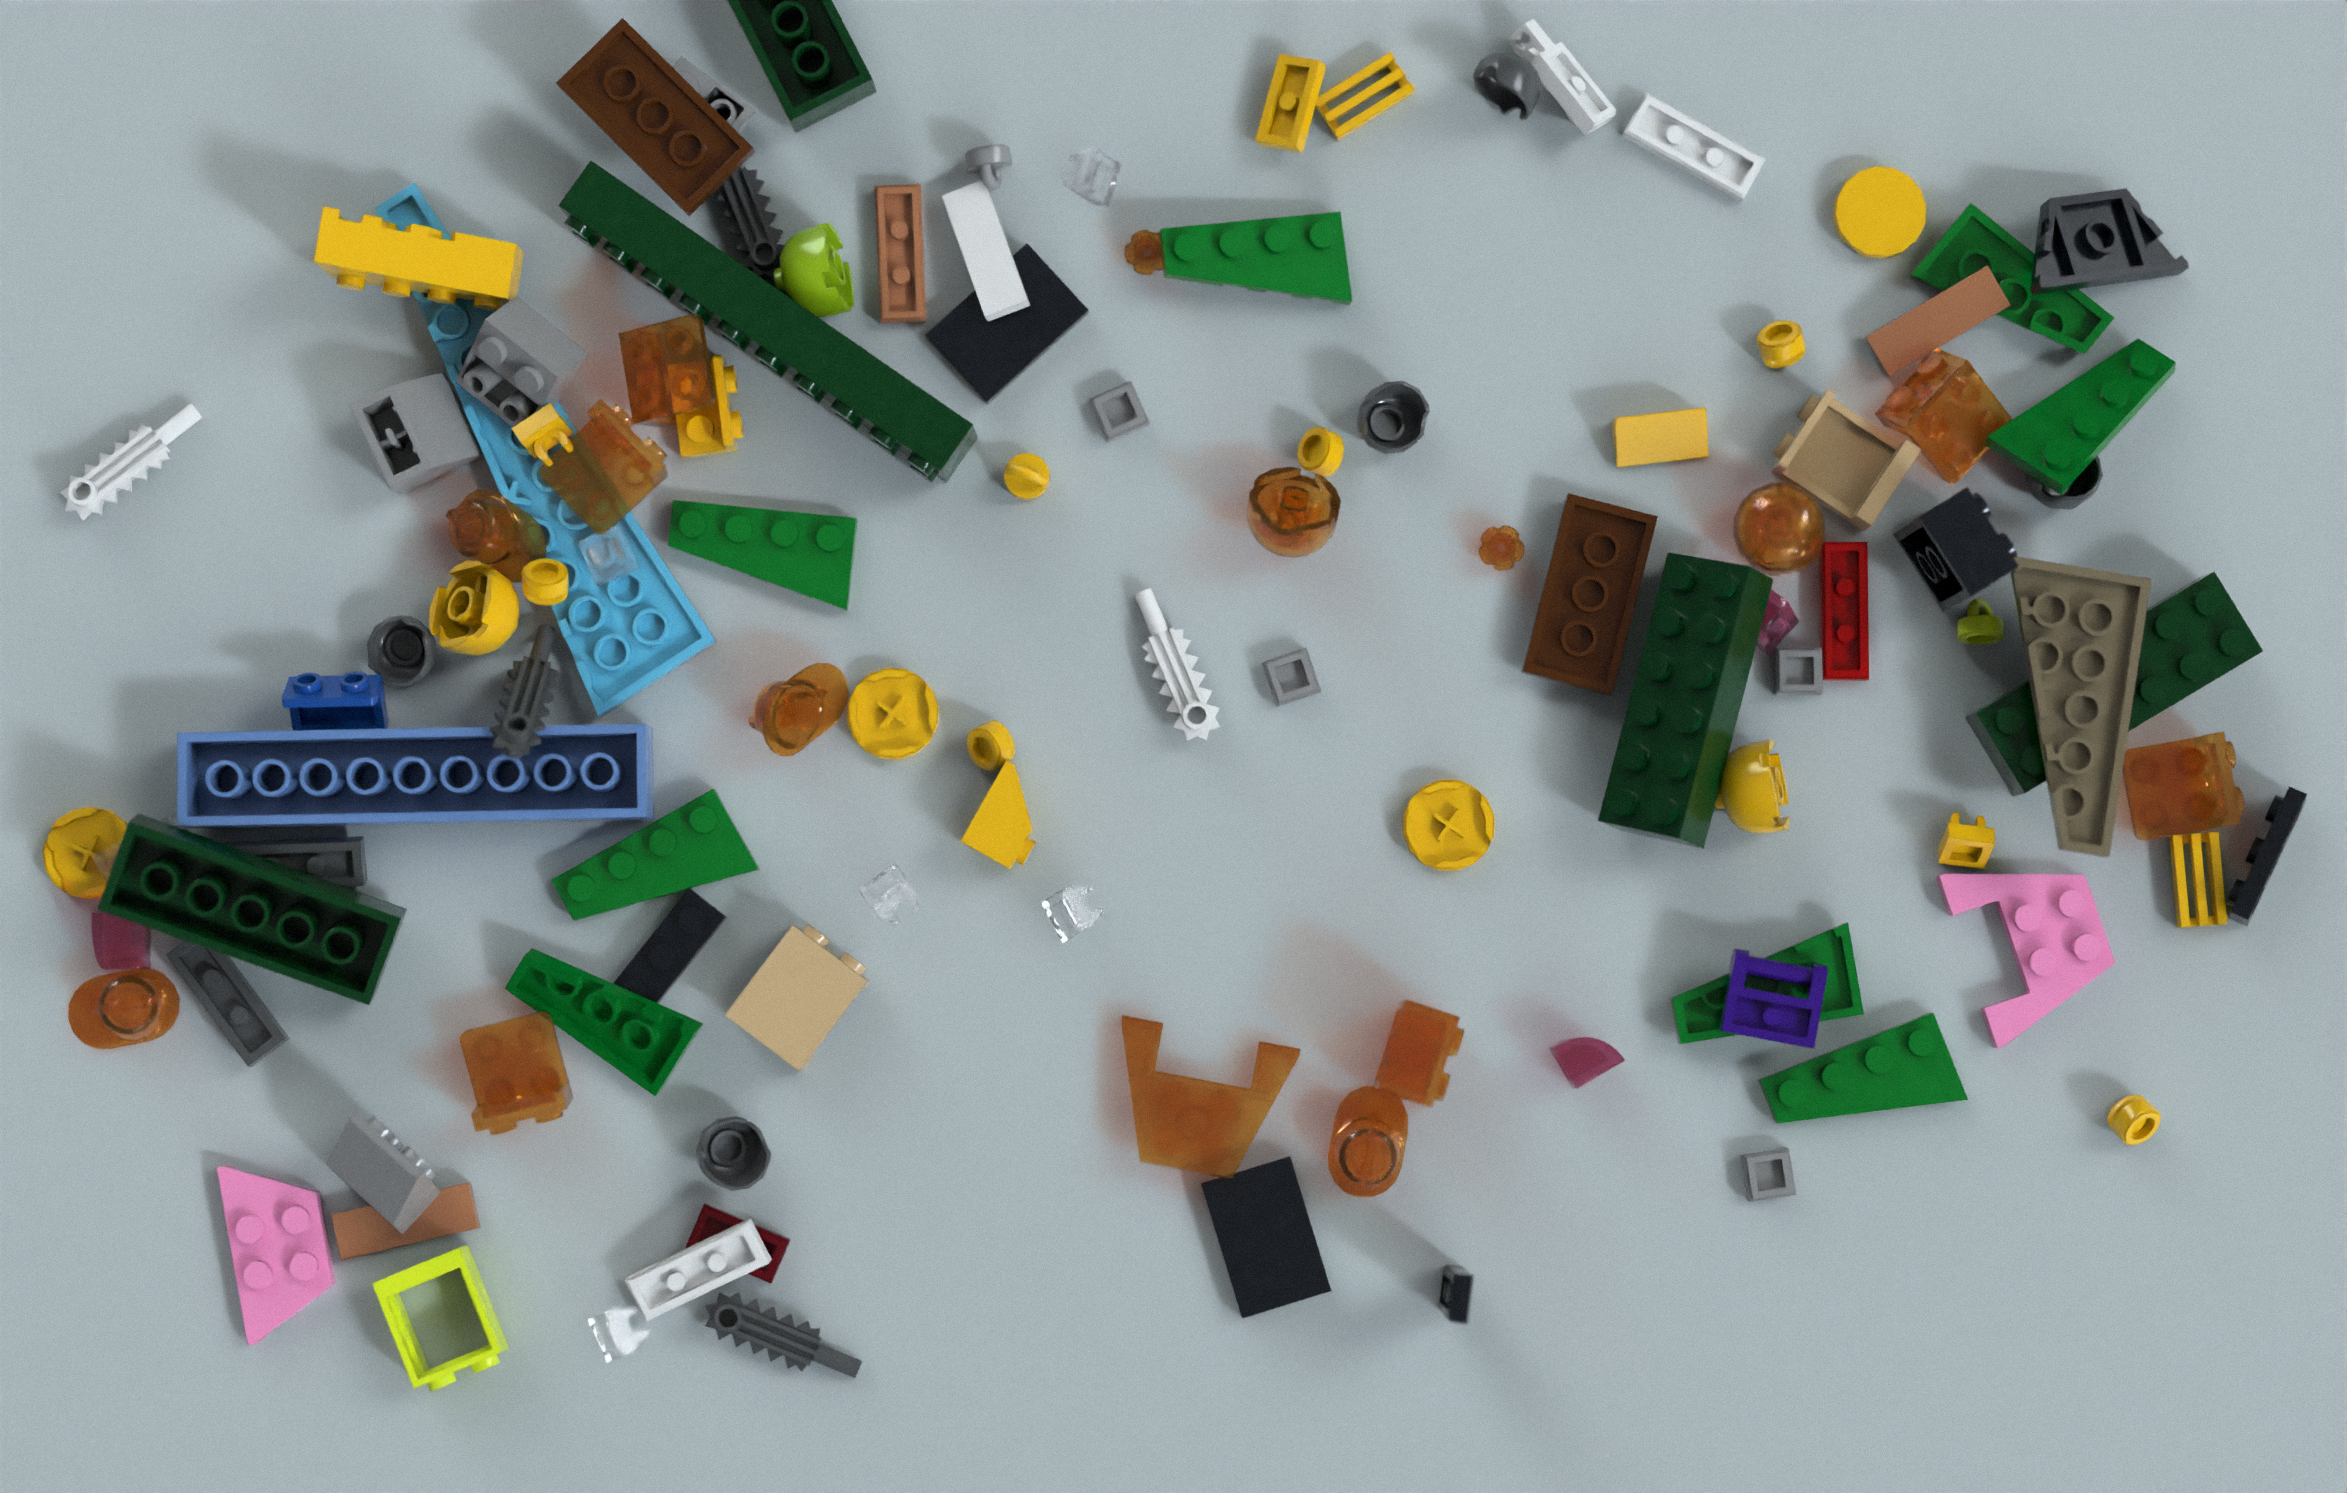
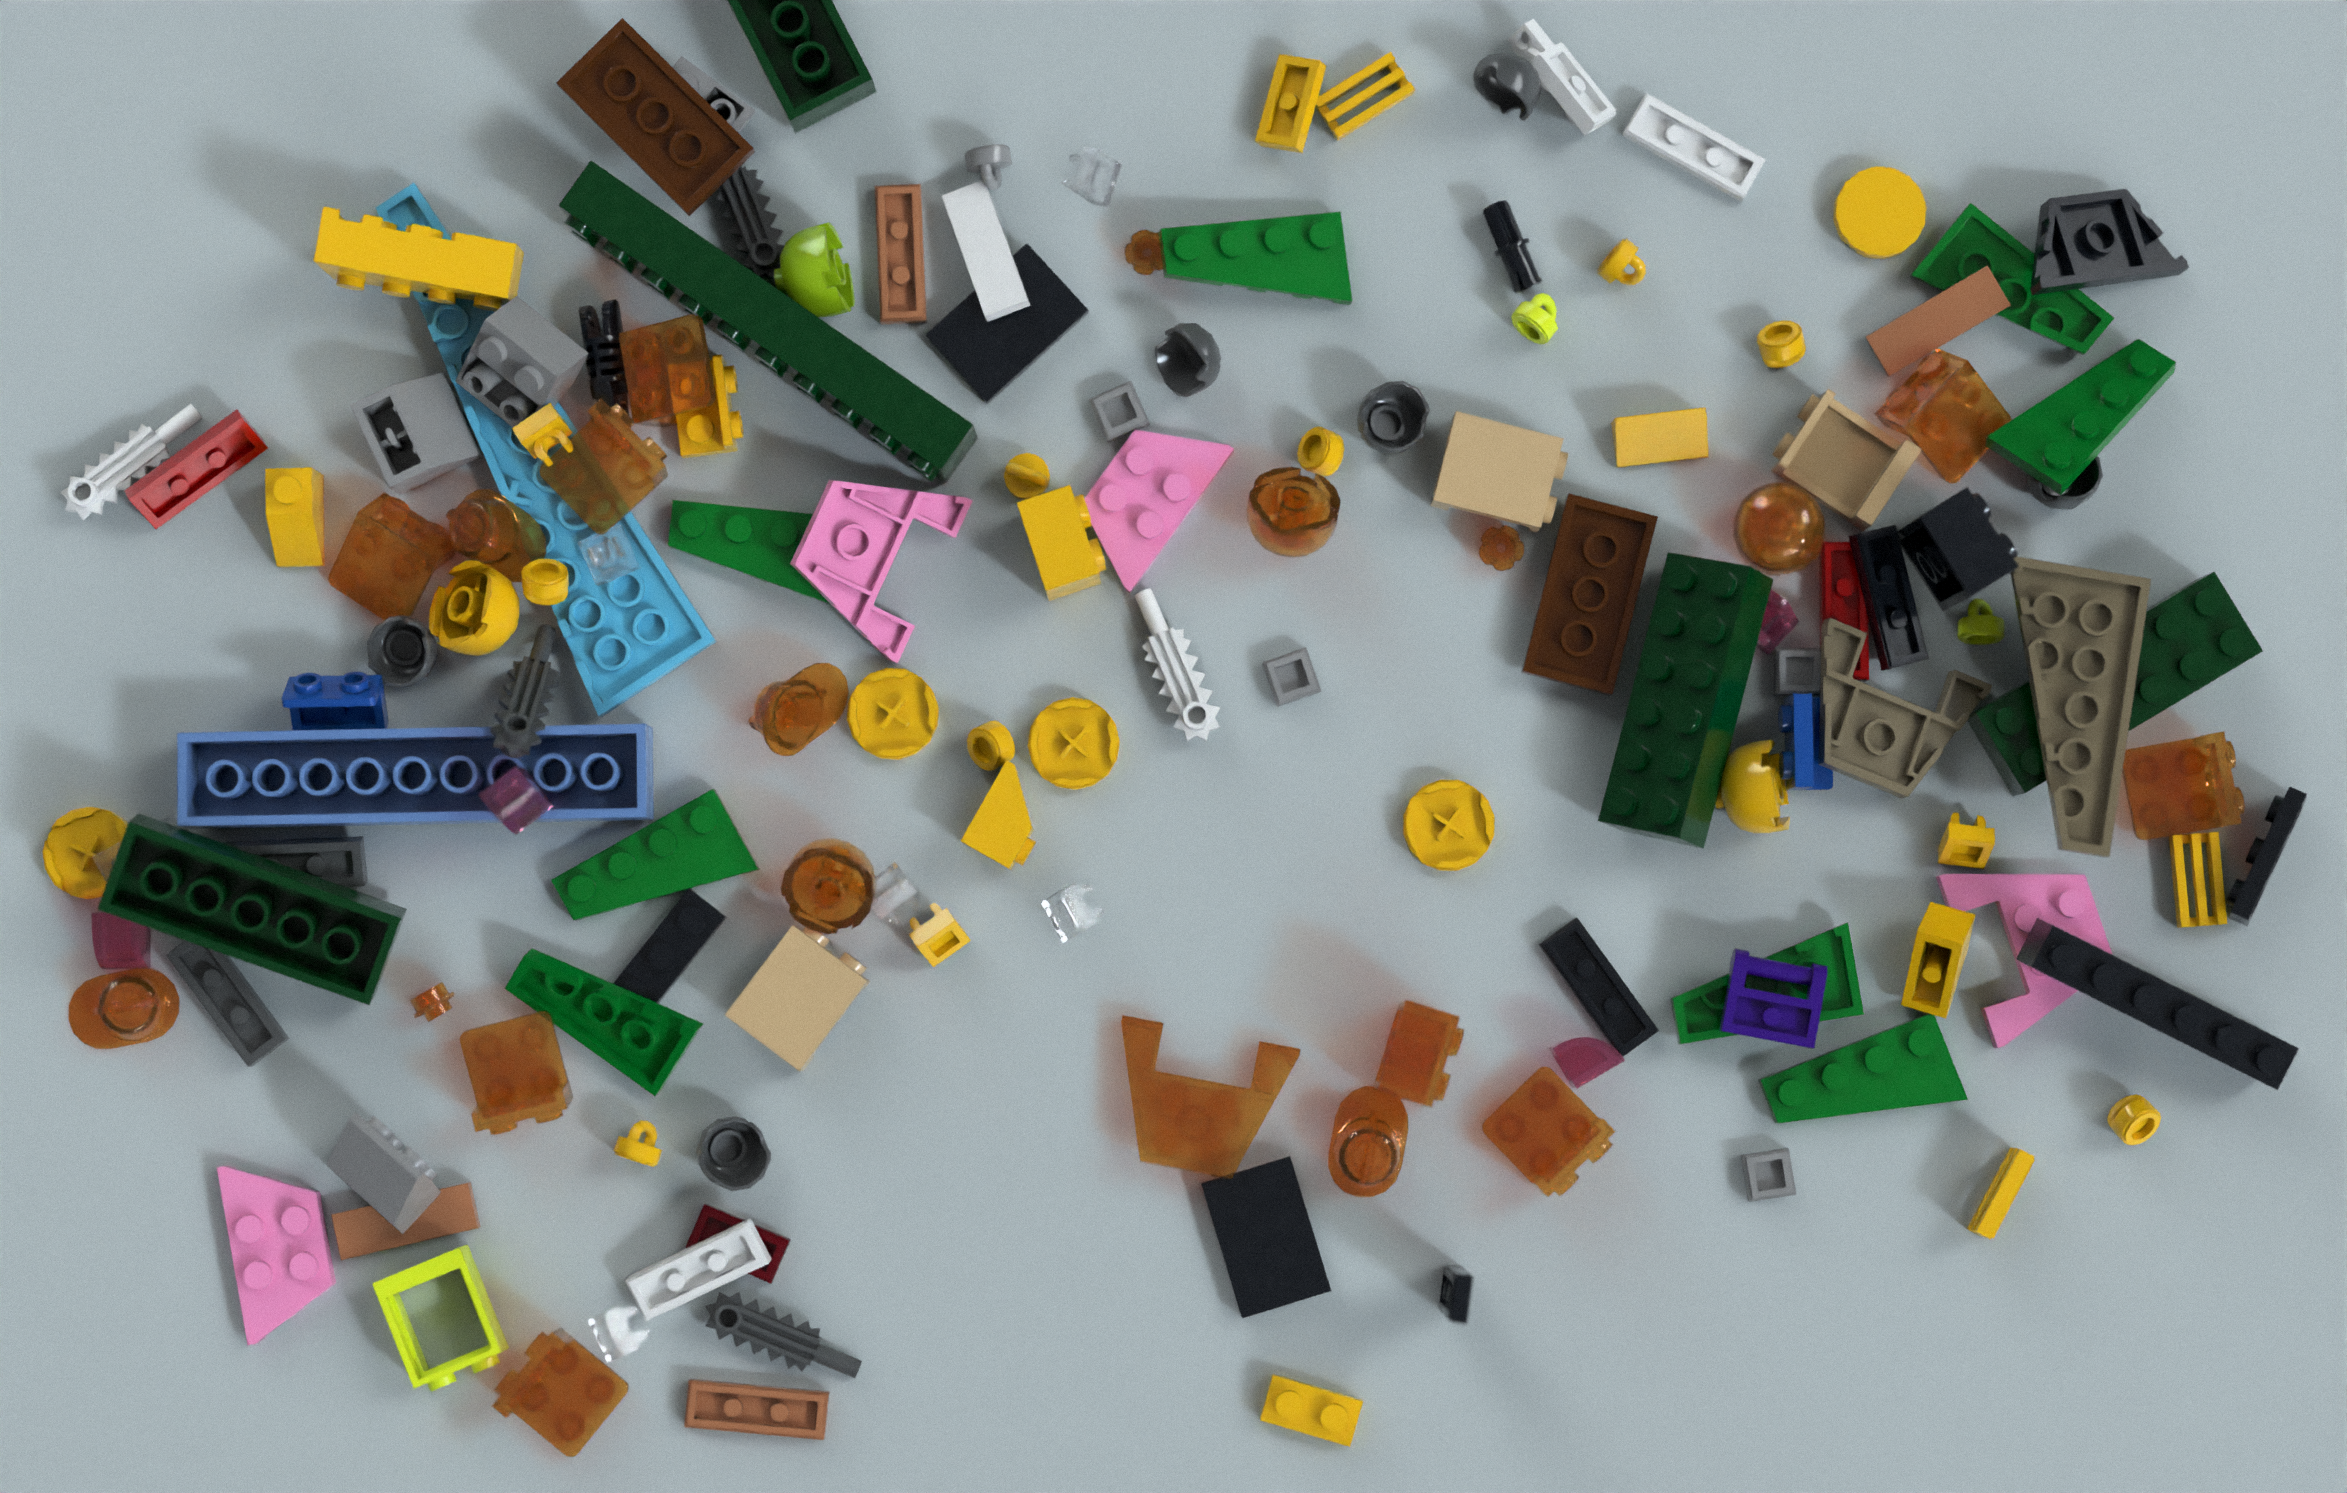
none -> red plate [124,409,268,529]
none -> yellow slope [265,467,325,567]
none -> clear orange bracket [328,493,461,620]
none -> clear orange plate [410,982,455,1022]
none -> clear pink brick [479,766,554,835]
none -> clear orange bracket [492,1327,629,1457]
none -> black hinge [578,299,631,421]
none -> yellow tile [613,1120,662,1167]
none -> nougat tile [684,1379,830,1440]
none -> clear orange cylinder [781,838,877,934]
none -> bright pink wing [790,480,973,663]
none -> yellow tile [909,903,971,967]
none -> yellow brick [1017,485,1107,601]
none -> yellow tile [1028,697,1120,790]
none -> bright pink wing [1084,430,1234,594]
none -> dark grey hair [1155,323,1221,397]
none -> yellow plate [1260,1374,1363,1447]
none -> tan panel [1430,411,1568,533]
none -> clear orange bracket [1482,1067,1616,1197]
none -> black axle [1483,200,1542,293]
none -> neon yellow tile [1511,293,1558,344]
none -> black tile [1538,918,1659,1058]
none -> yellow tile [1597,238,1646,285]
none -> blue bracket [1778,694,1833,790]
none -> dark tan wing [1818,618,1992,799]
none -> black tile [1848,524,1929,671]
none -> yellow slope [1901,901,1976,1019]
none -> yellow tile [1967,1147,2035,1239]
none -> black brick [2016,918,2299,1090]

